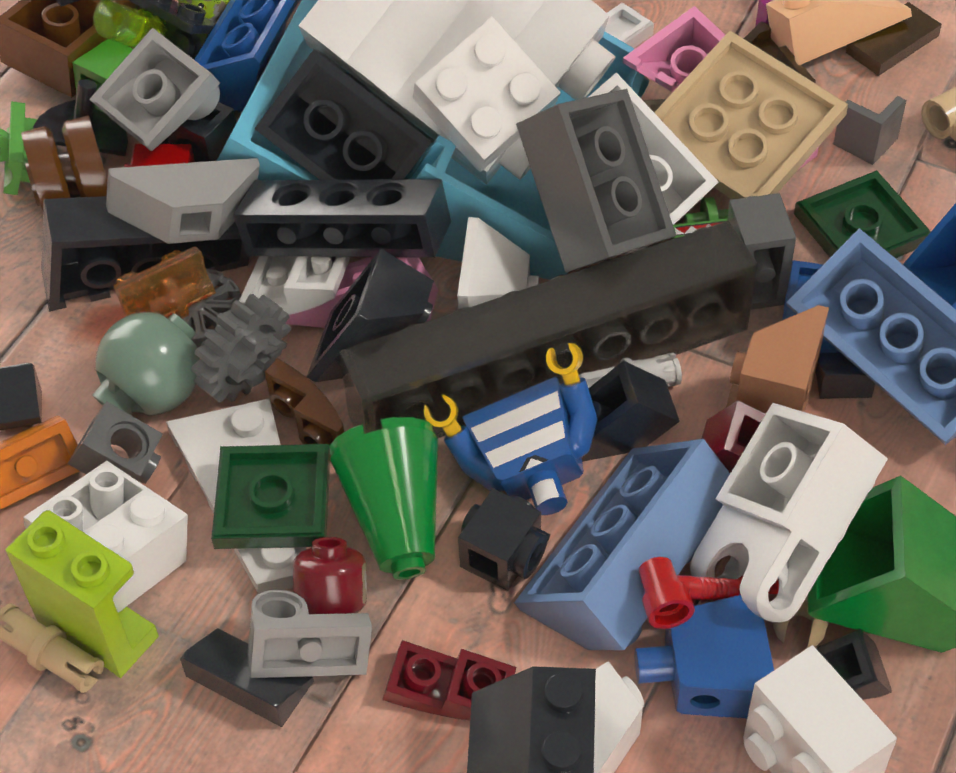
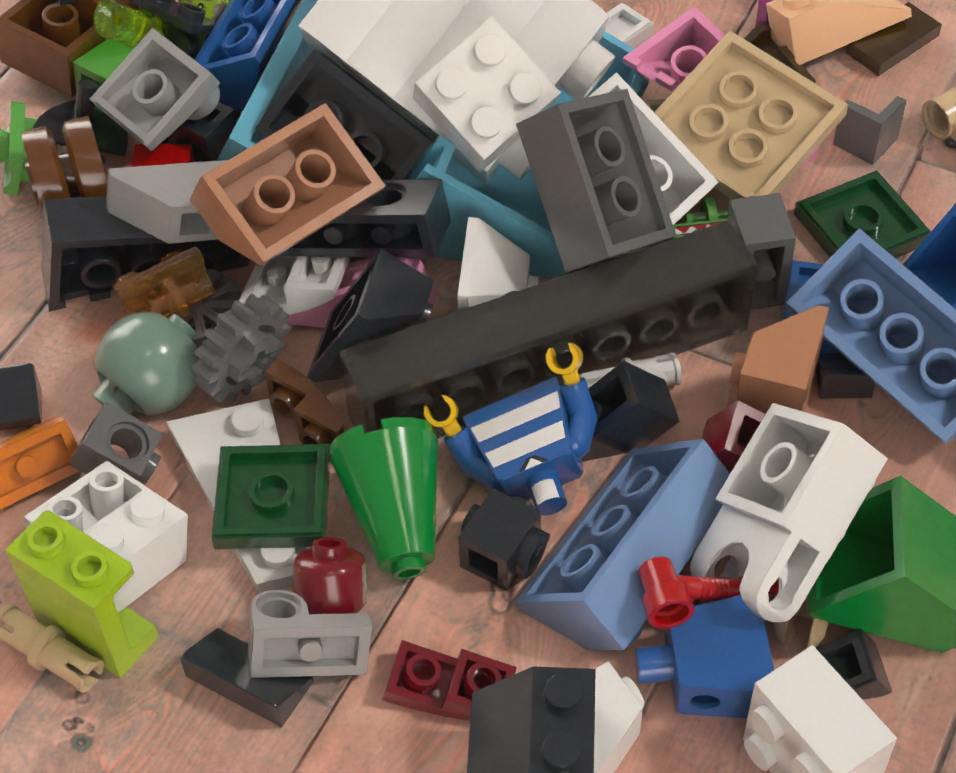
none -> nougat slope [190,103,385,266]

